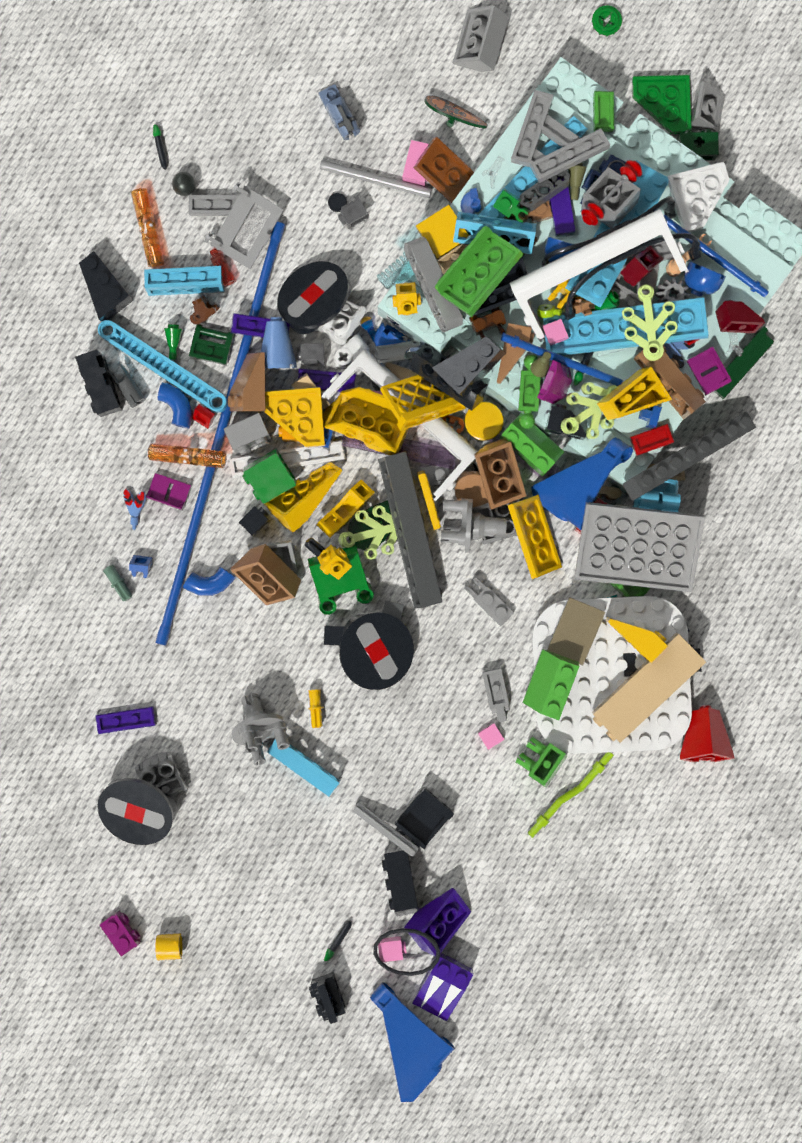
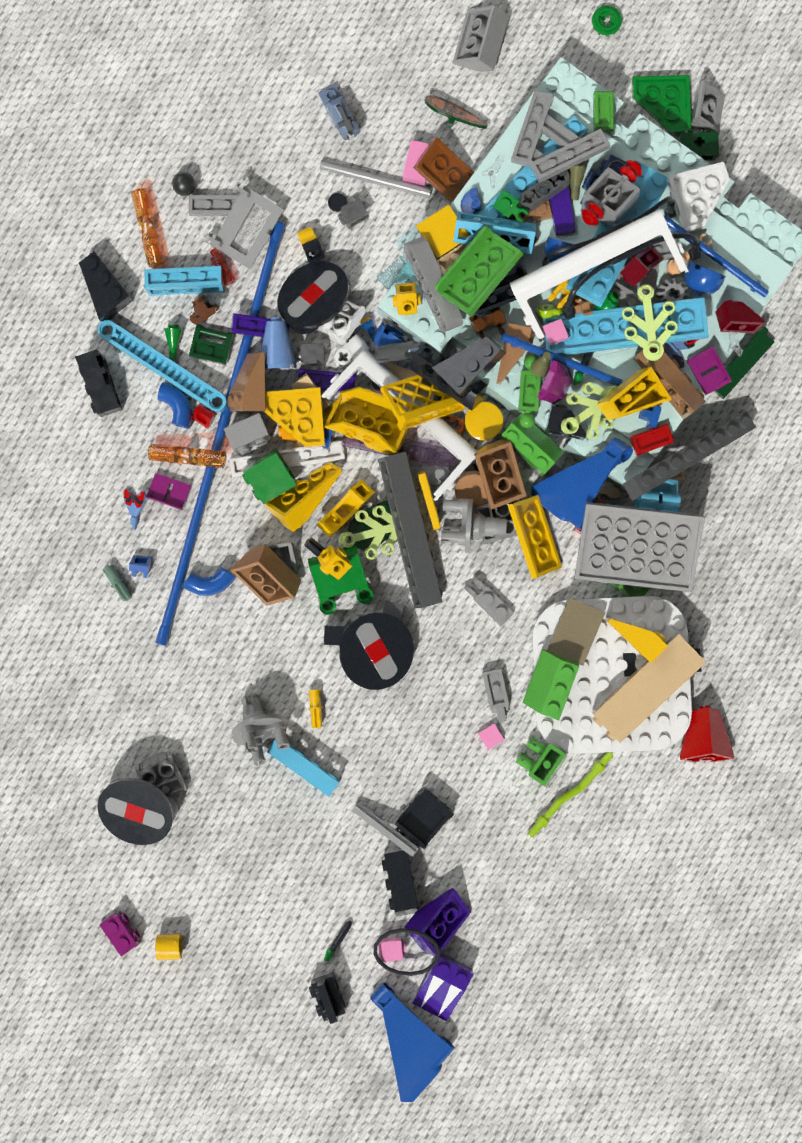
dark purple tile [95,707,156,734] -> none
dark grey piece [109,364,146,408] -> none
black piece [153,124,168,170] -> none
black brick [238,506,270,537] -> none
none -> leg [297,226,325,264]

